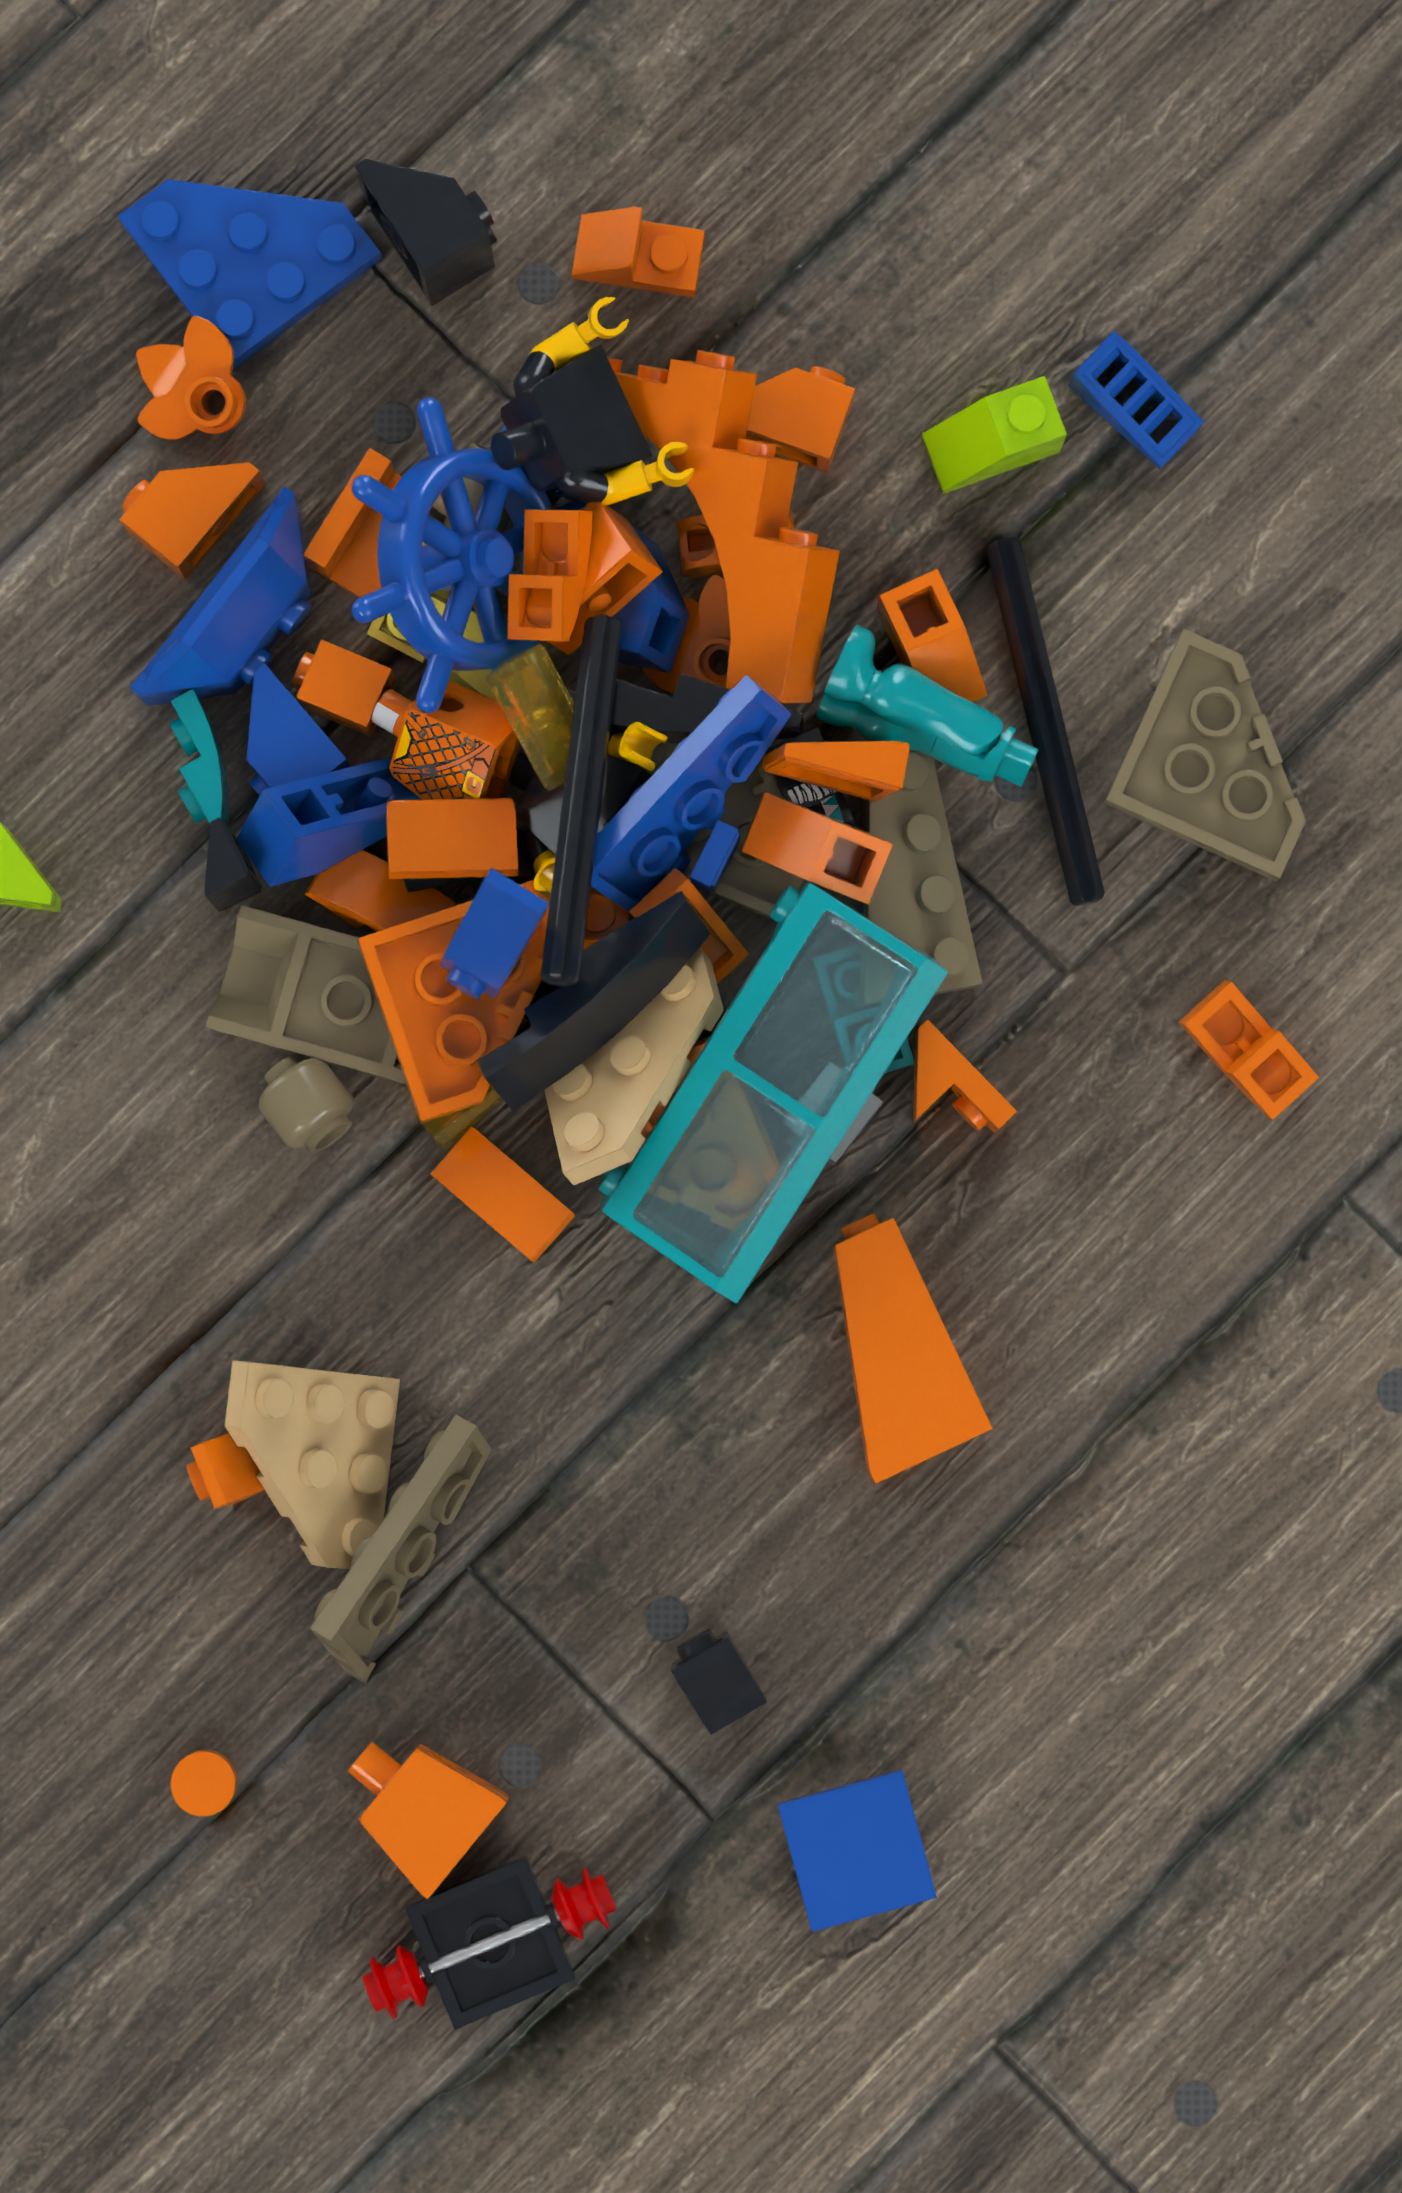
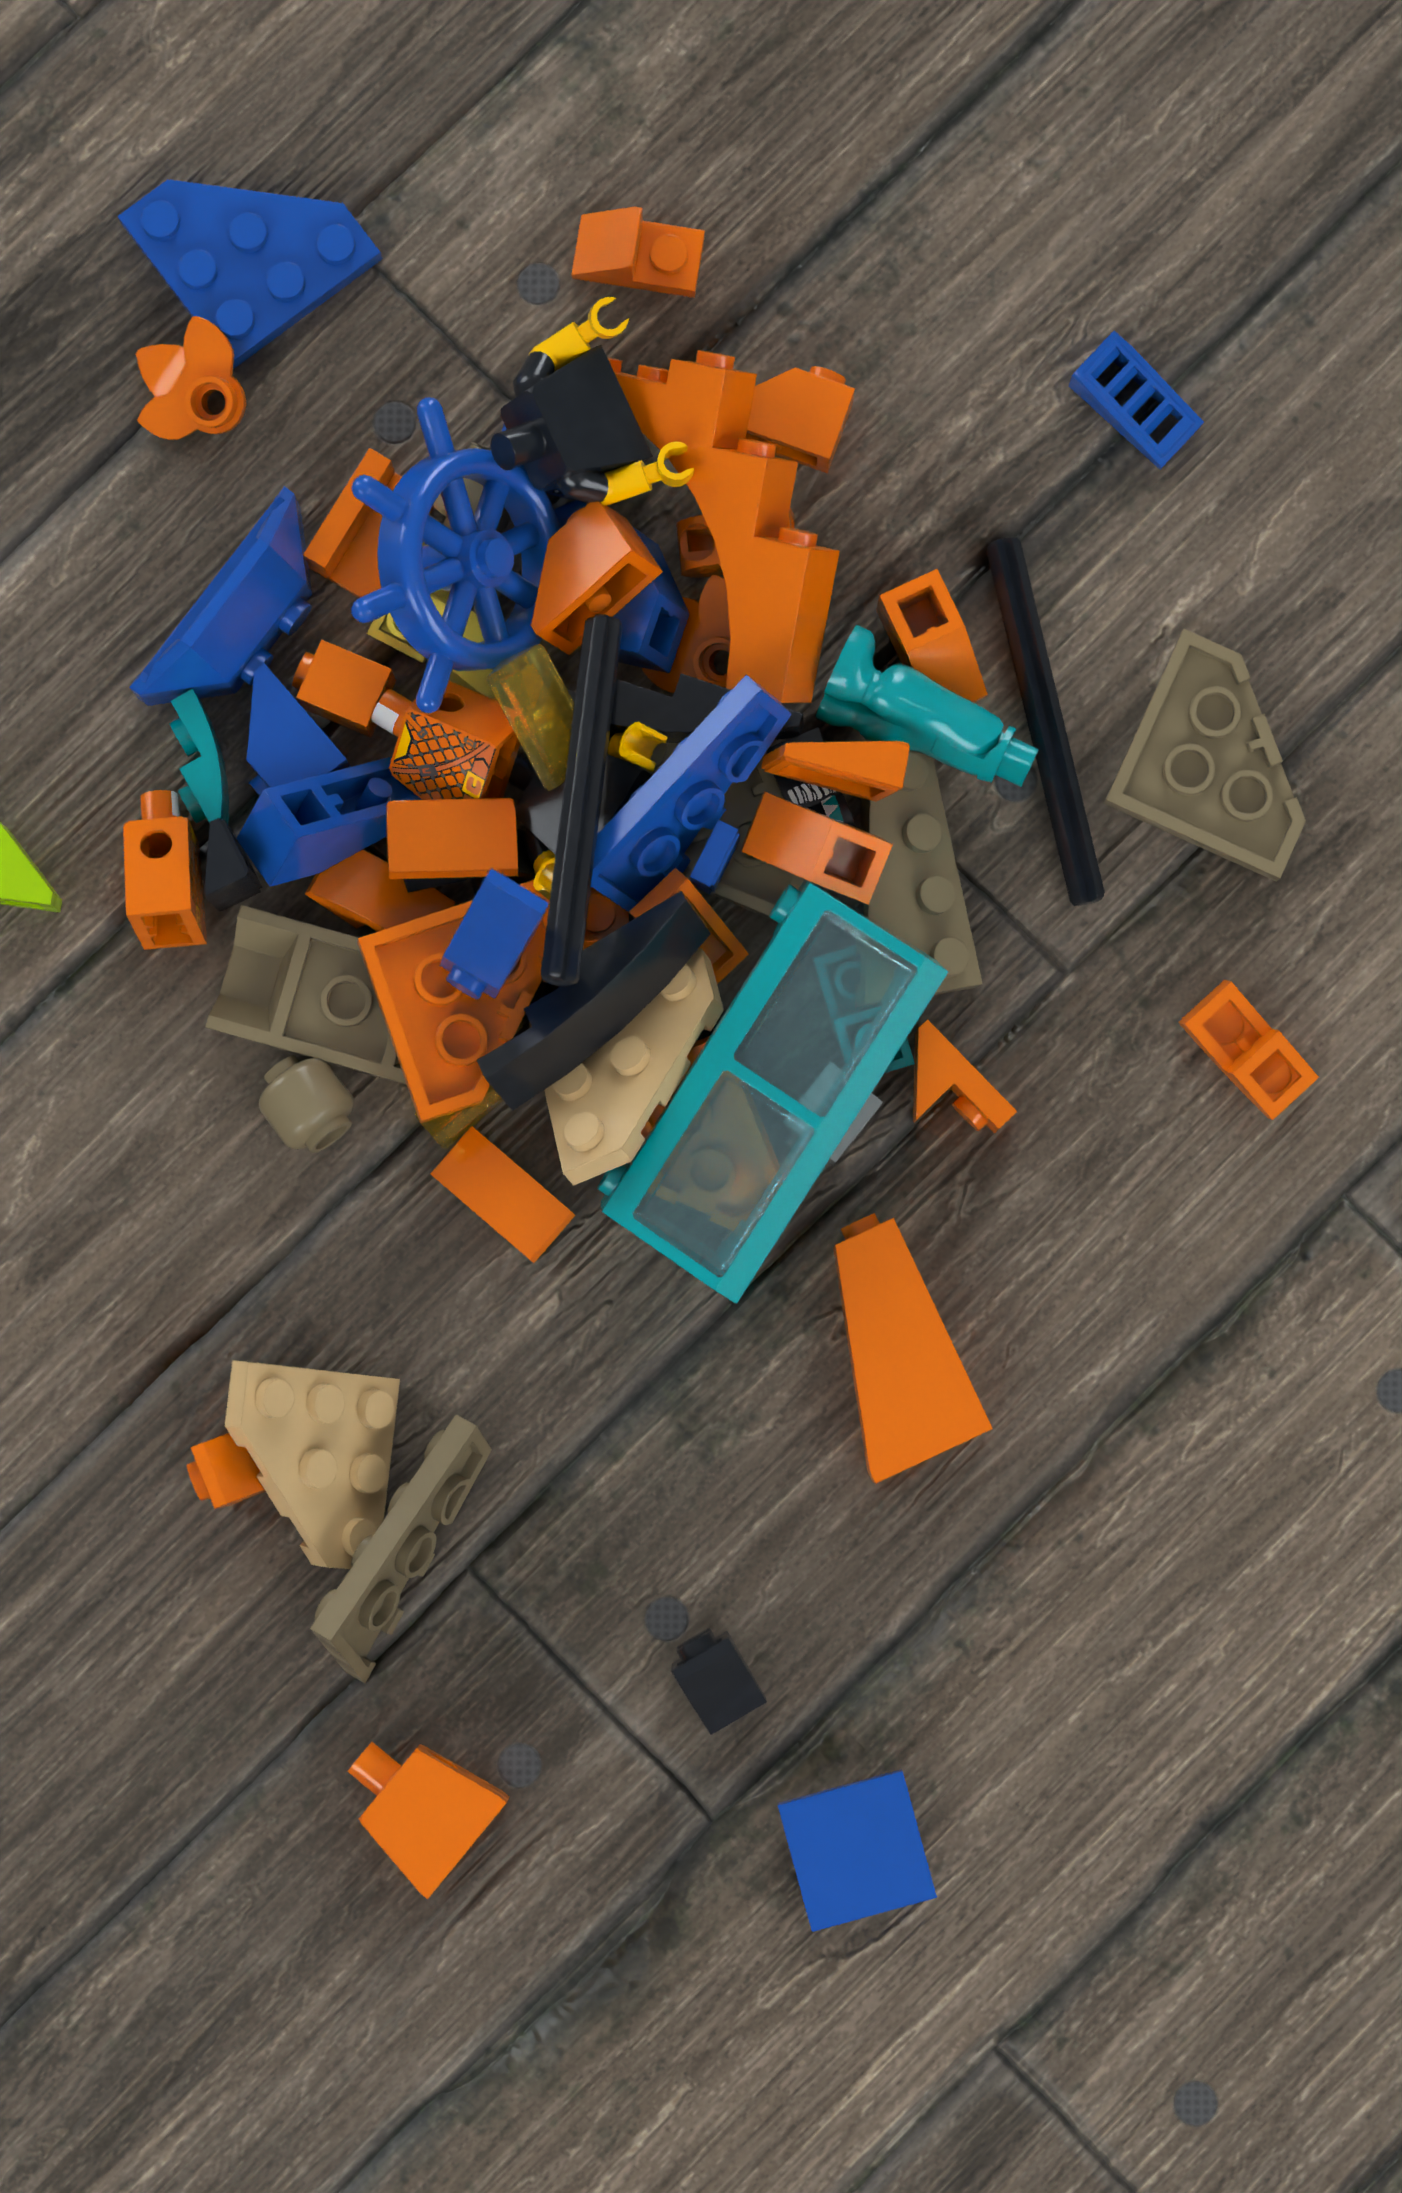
orange slope [119,462,266,580] -> none
orange tile [171,1750,238,1817] -> none
black slope [355,159,497,306] -> none
black plate [363,1855,617,2030] -> none
orange slope [507,509,593,642] -> none
lime slope [921,376,1067,494] -> none
none -> orange torso [123,790,207,950]

